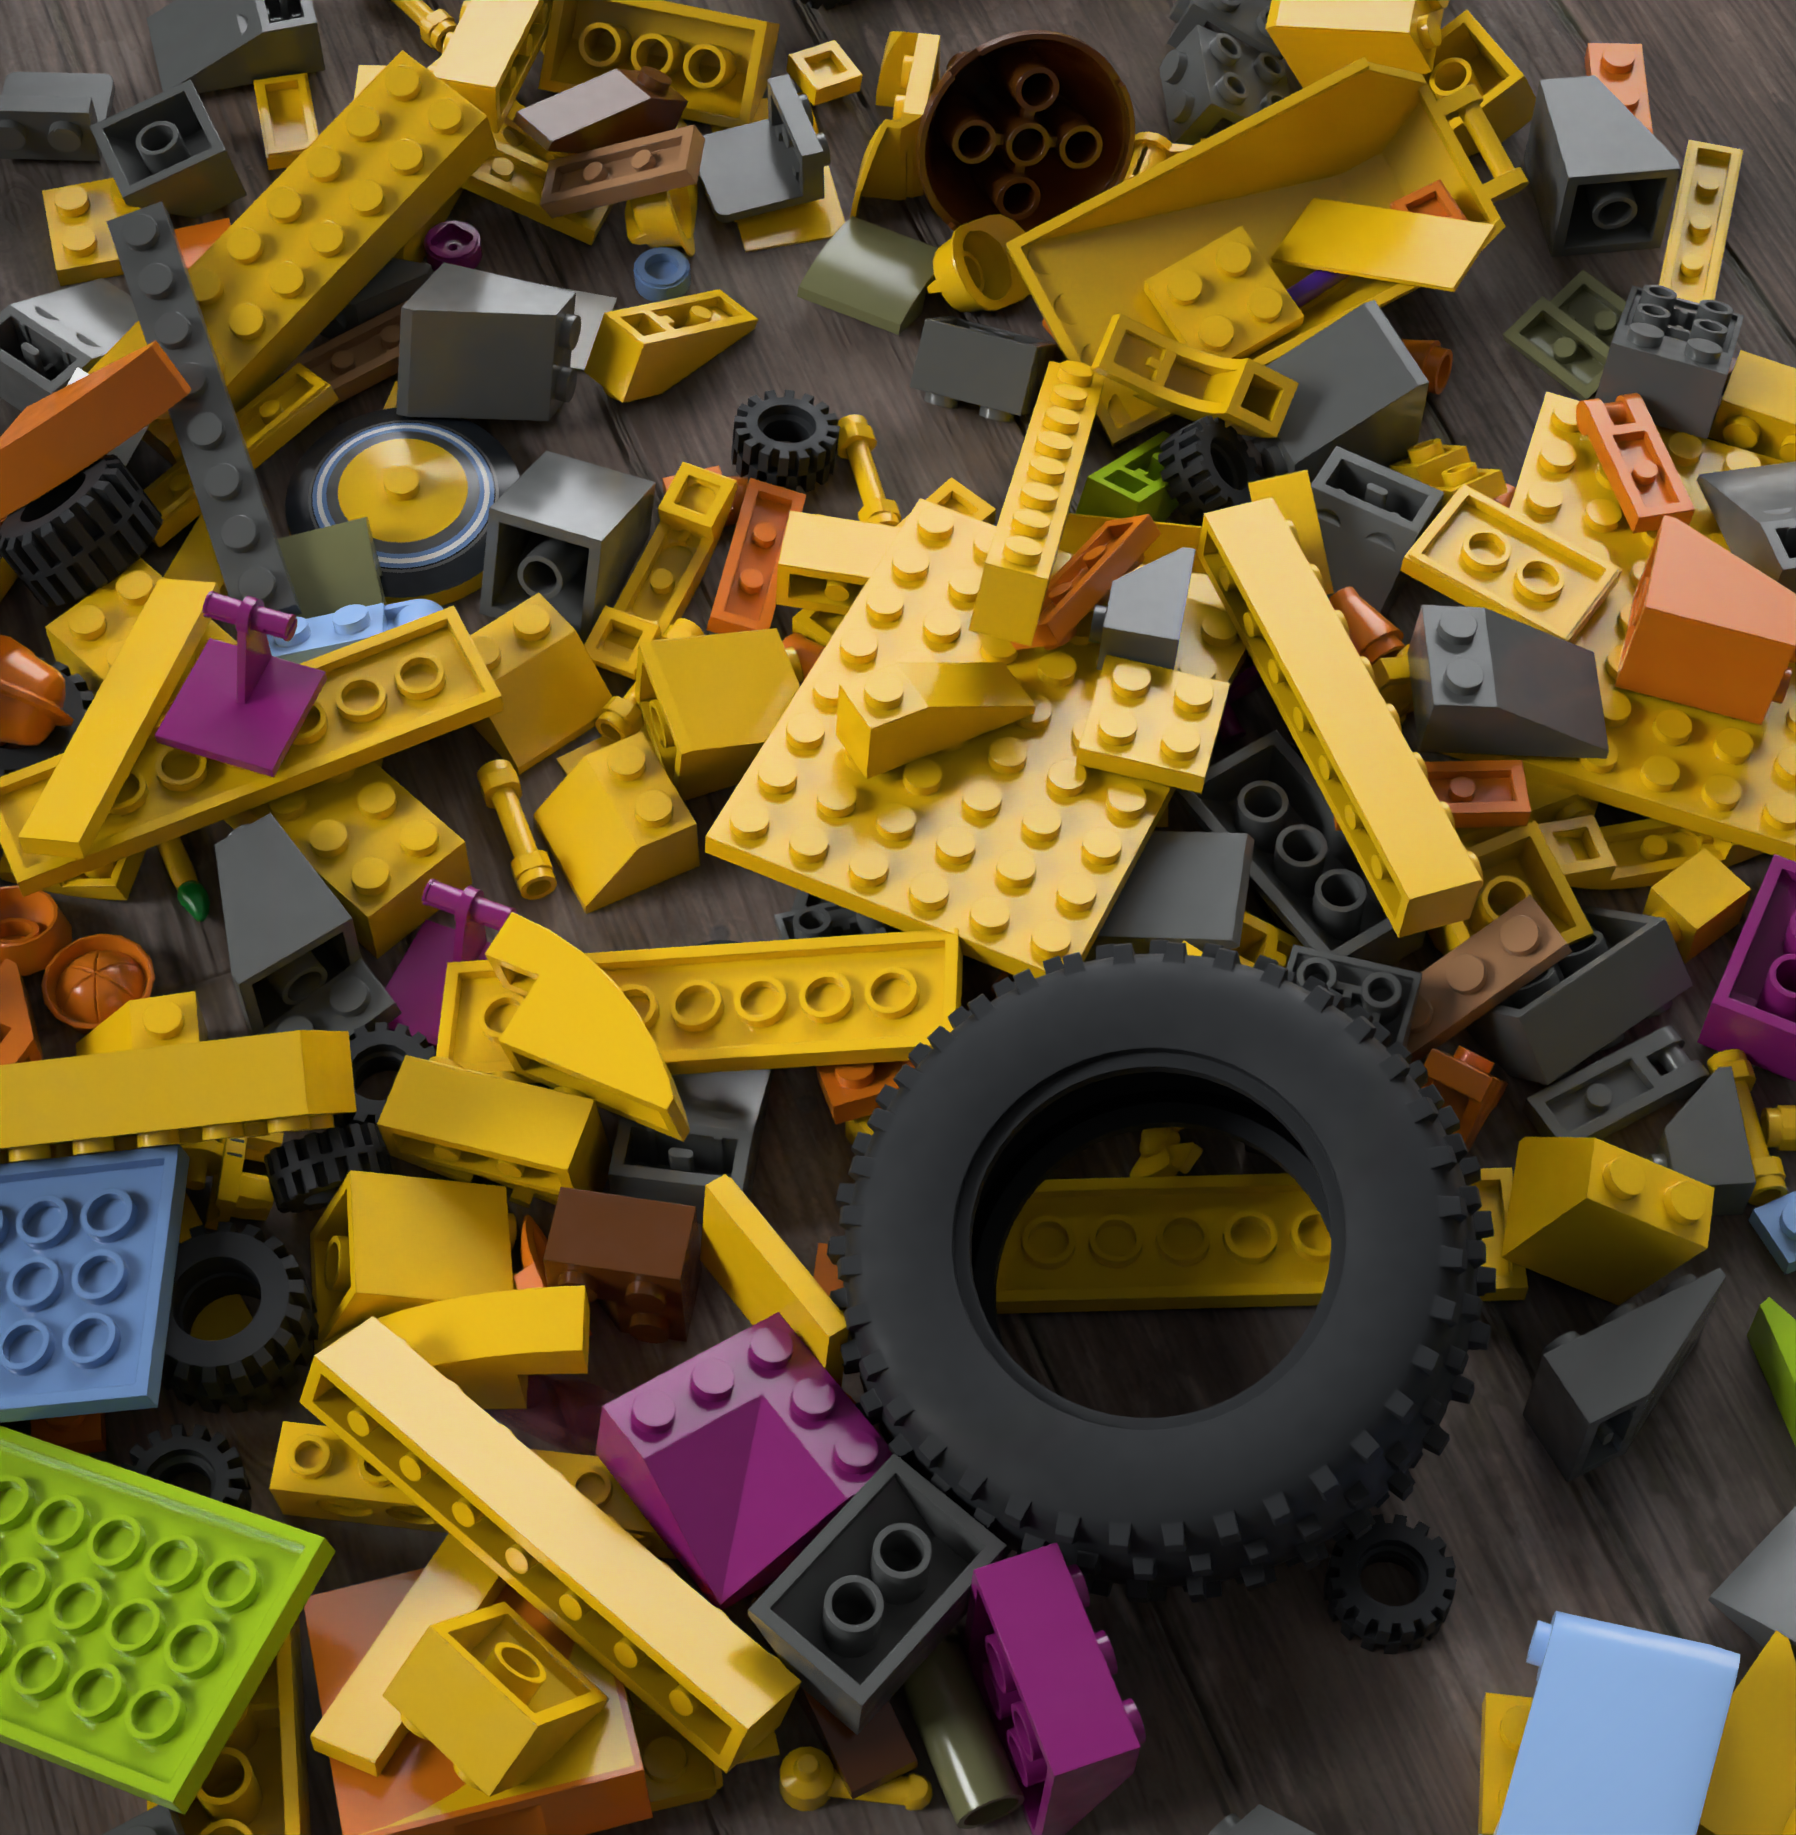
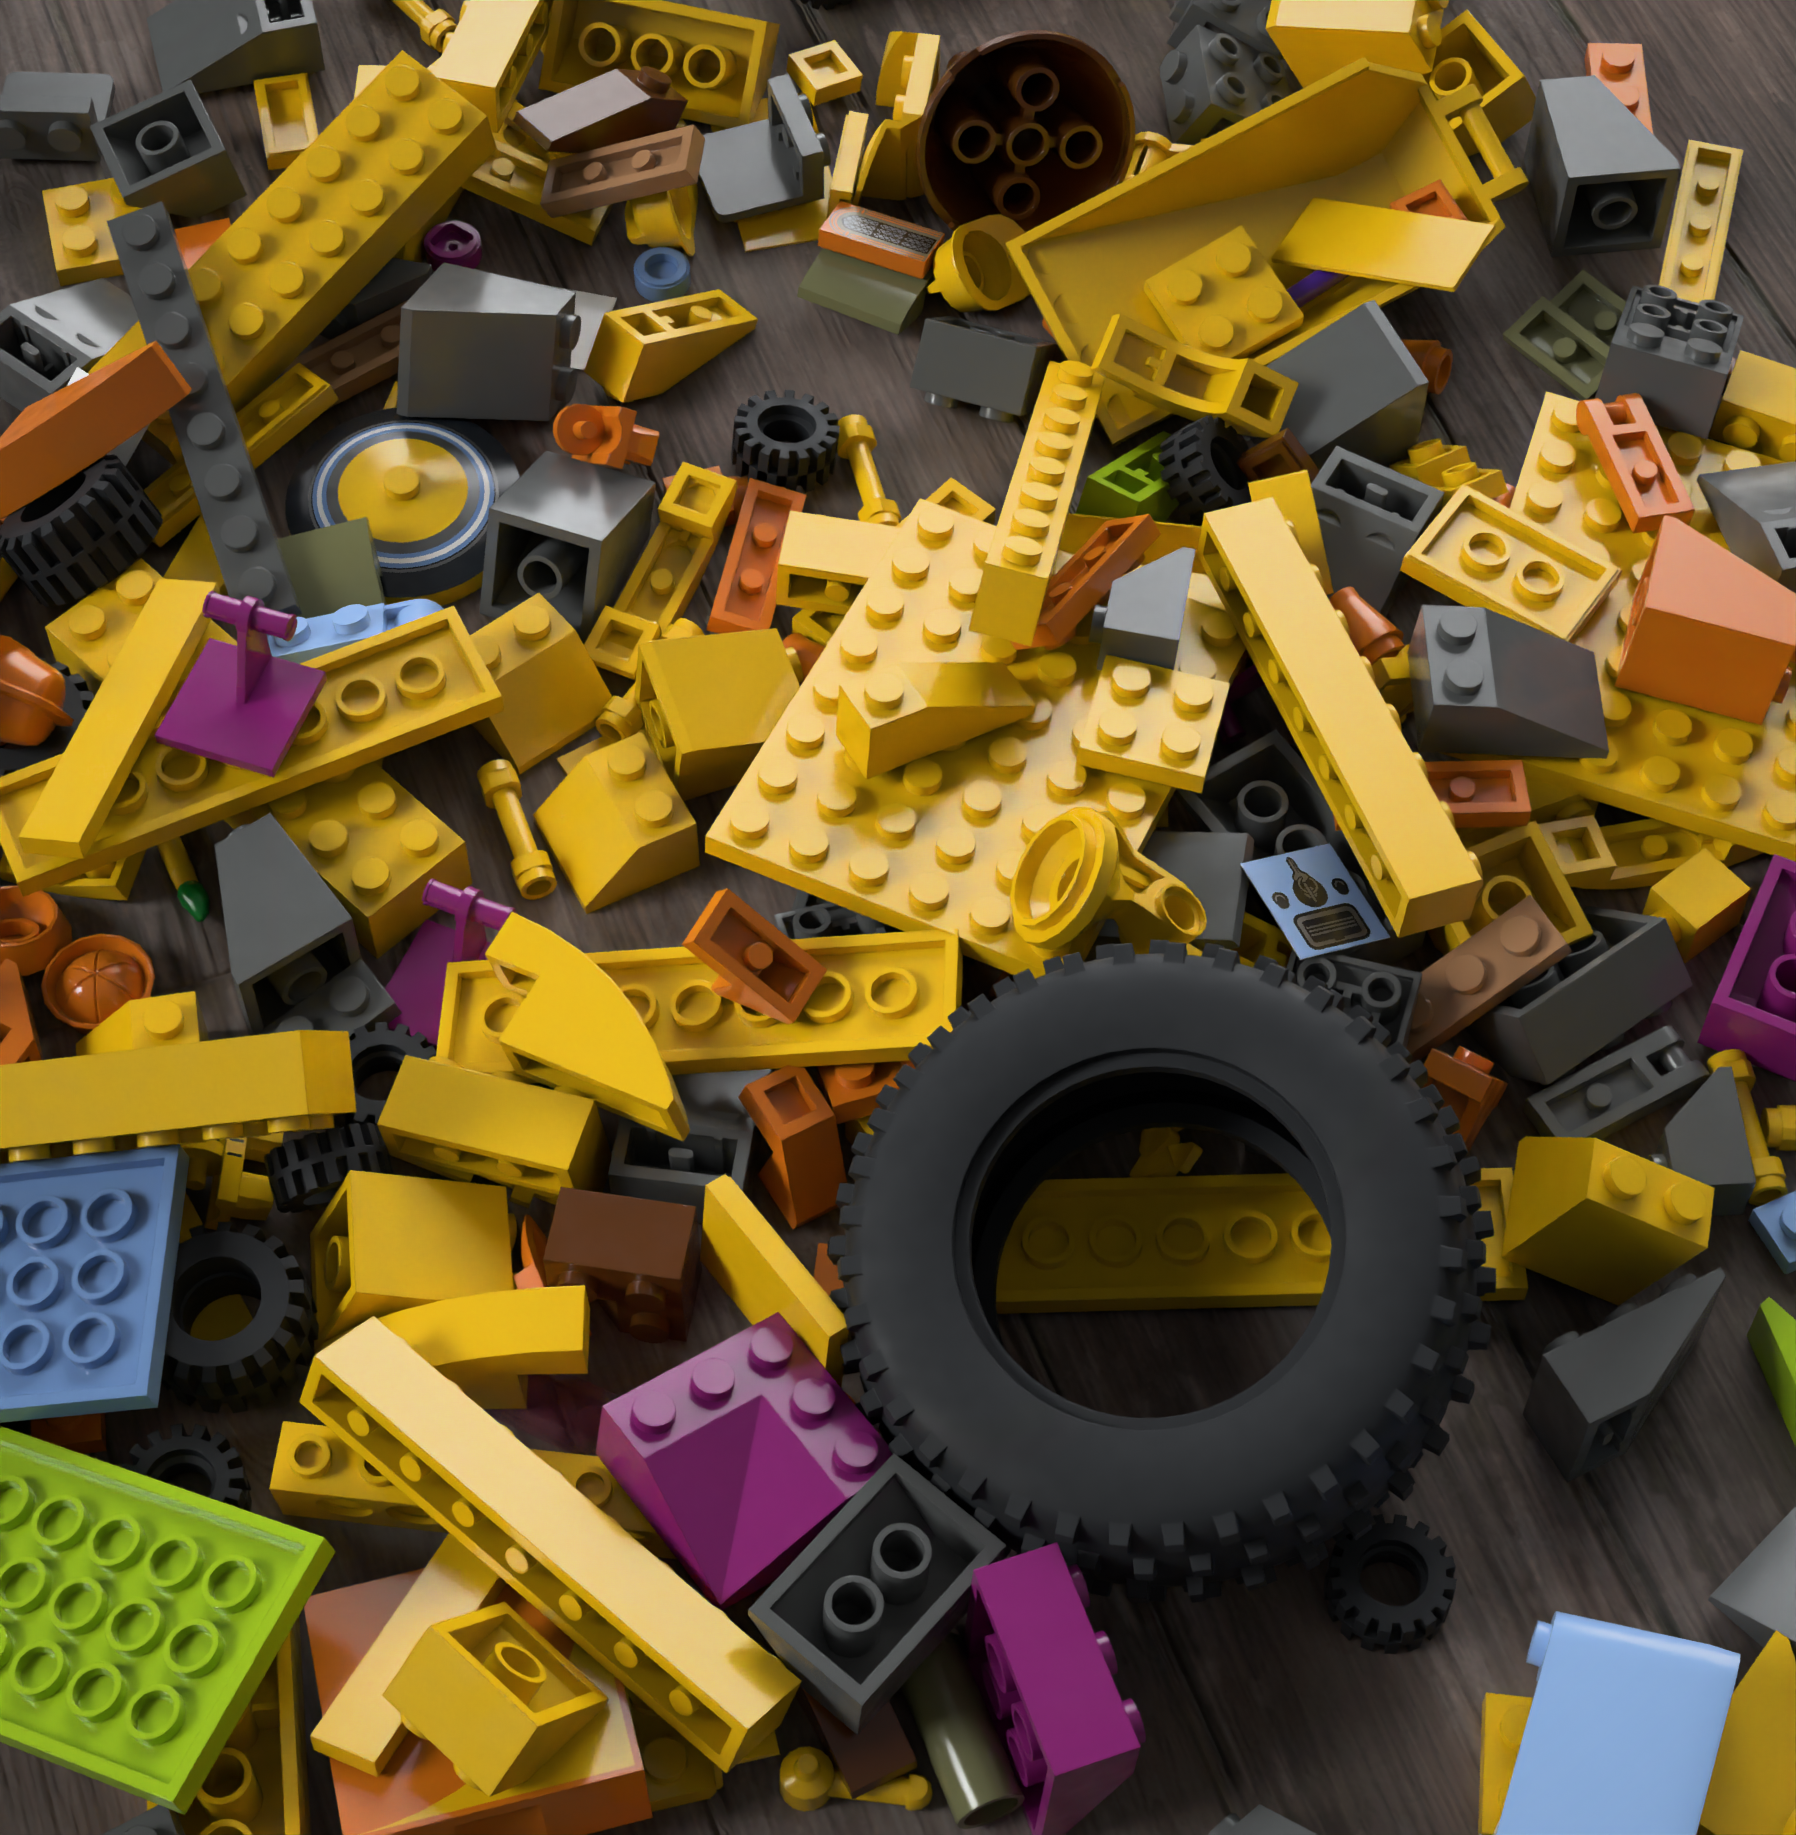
none -> orange hips [553,404,659,469]
none -> orange slope [682,888,827,1024]
none -> orange slope [738,1065,847,1230]
none -> tile [818,201,945,279]
none -> yellow tile [826,111,869,220]
none -> yellow piece [1010,807,1207,954]
none -> reddish brown tile [1236,428,1320,484]
none -> sticker [1240,843,1390,960]

